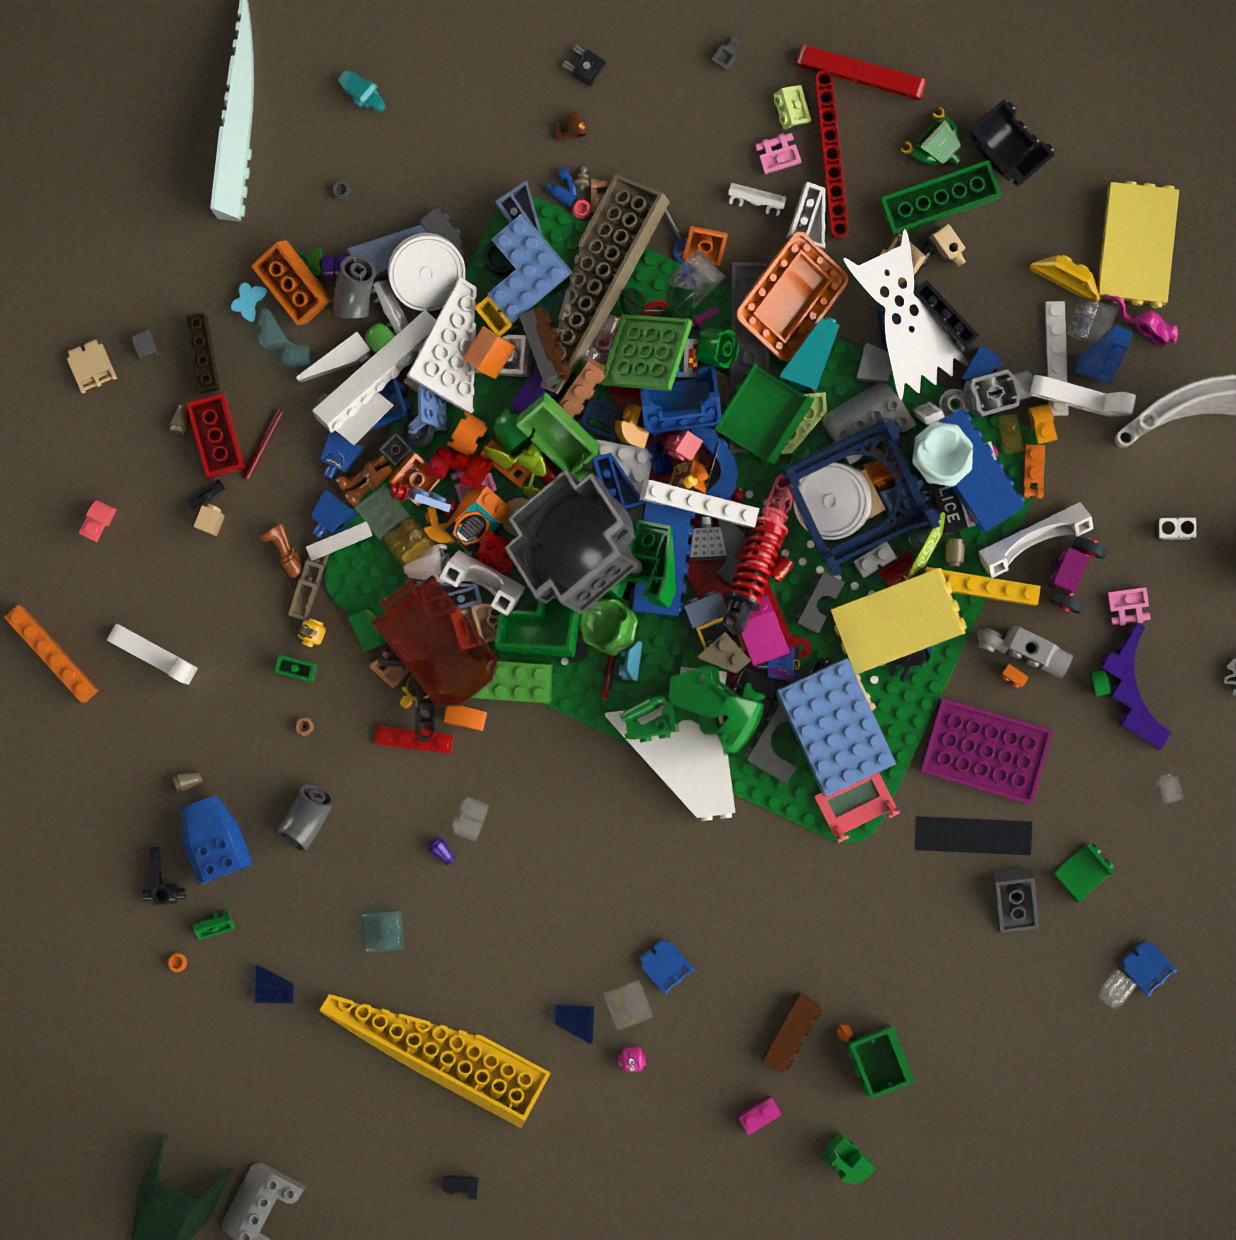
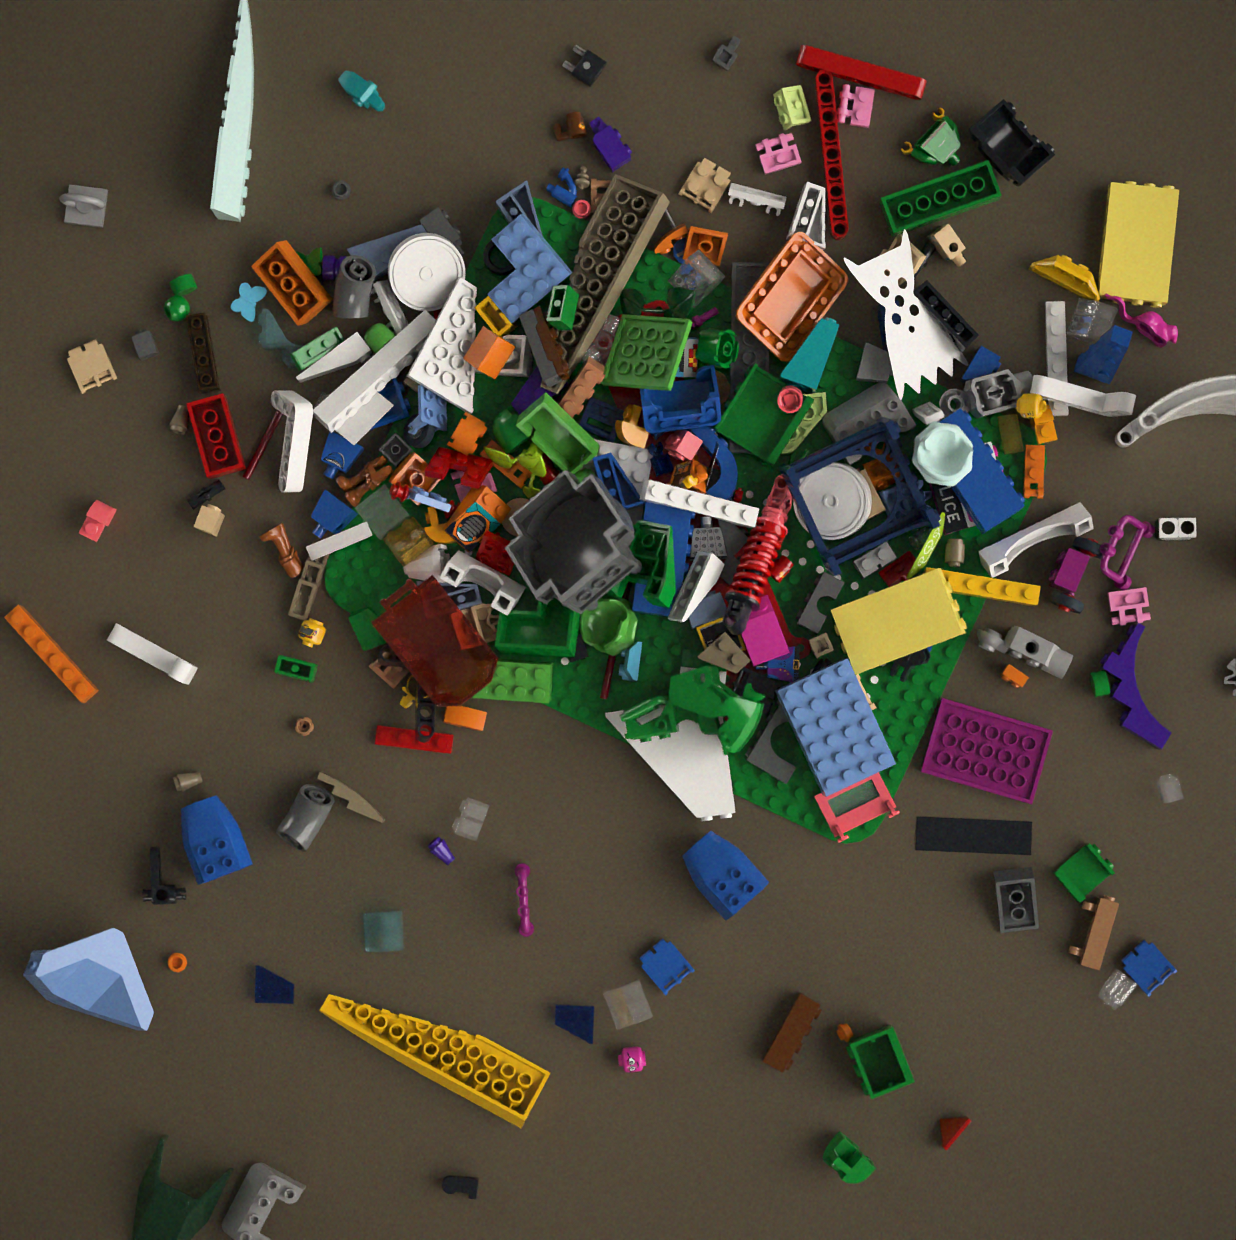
green plate [193,909,236,940] -> none
dark pink brick [738,1096,782,1135] -> none
none -> medium blue panel [23,928,154,1031]
none -> light grey tile [59,184,108,228]
none -> green piece [163,295,190,322]
none -> green piece [169,274,198,296]
none -> white beam [271,390,313,493]
none -> tile [290,326,345,371]
none -> dark tan slope [317,772,385,823]
none -> magenta bar [515,863,534,937]
none -> green brick [546,285,579,330]
none -> dark purple hinge [589,117,632,172]
none -> orange slope [653,223,689,255]
none -> white slope [668,551,725,622]
none -> tan plate [679,158,731,213]
none -> blue animal [682,830,769,921]
none -> coral wheel [777,385,803,413]
none -> dark tan brick [808,633,834,658]
none -> bright pink plate [837,84,875,128]
none -> red slope [940,1117,971,1151]
none -> yellow head [1016,393,1046,418]
none -> medium nougat brick [1068,895,1119,970]
none -> magenta bar [1100,515,1155,590]

